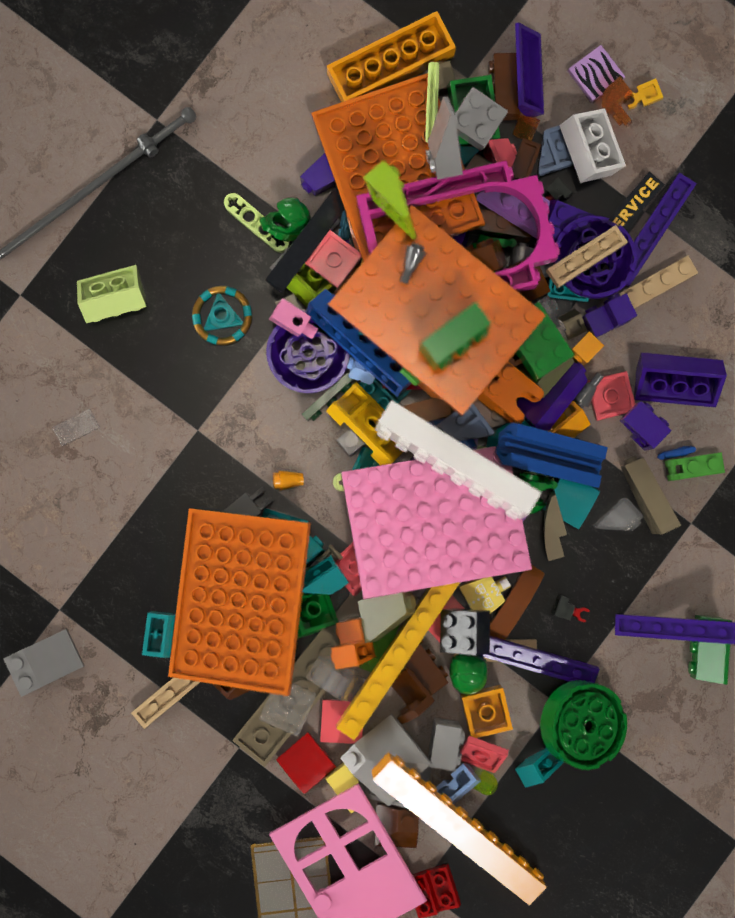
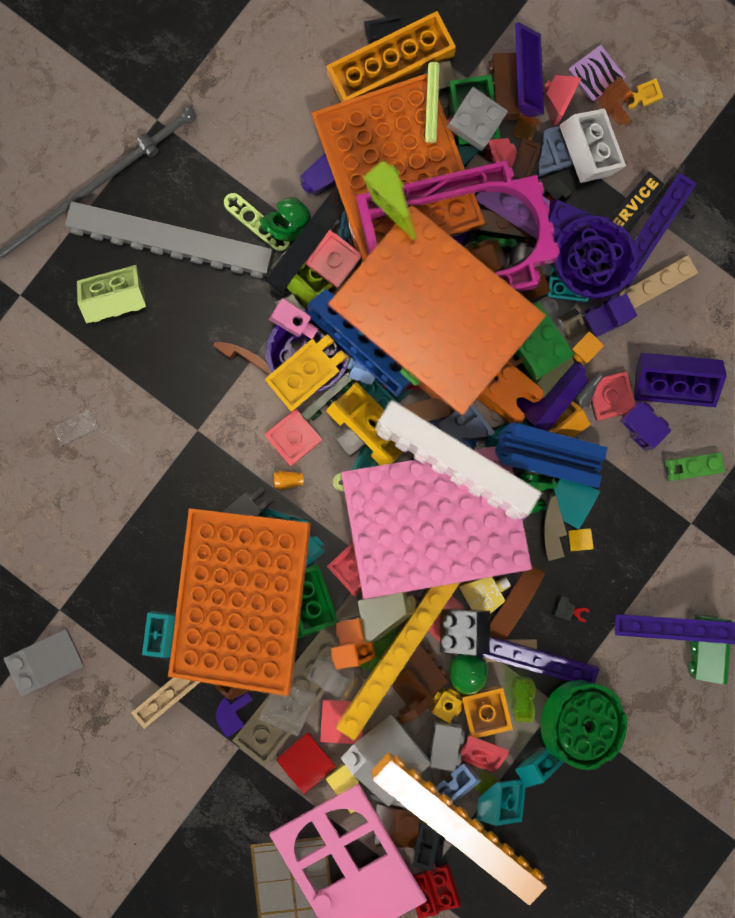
teal piece [192,286,252,345] -> none
teal slope [303,556,349,595] -> none
dark tan bush [315,544,343,563] -> none
dark grey cone [400,243,427,284] -> none
green brick [419,302,492,370] -> none
light grey slope [425,97,463,180] -> none
tan plate [546,225,628,288] -> none
clear slope [593,498,644,531] -> none
dark tan slope [620,456,681,535] -> none
blue piece [657,446,696,460] -> none
none -> light grey brick [65,201,274,279]
none -> dark orange slope [213,342,272,384]
none -> dark purple brick [216,691,254,738]
none -> yellow tile [264,334,348,412]
none -> coral tile [265,409,322,466]
none -> black tile [364,14,406,44]
none -> black brick [412,822,445,871]
none -> yellow brick [429,687,463,724]
none -> teal slope [476,779,525,826]
none -> clear neon green brick [511,676,536,723]
none -> coral slope [543,75,581,127]
none -> yellow slope [568,528,593,551]

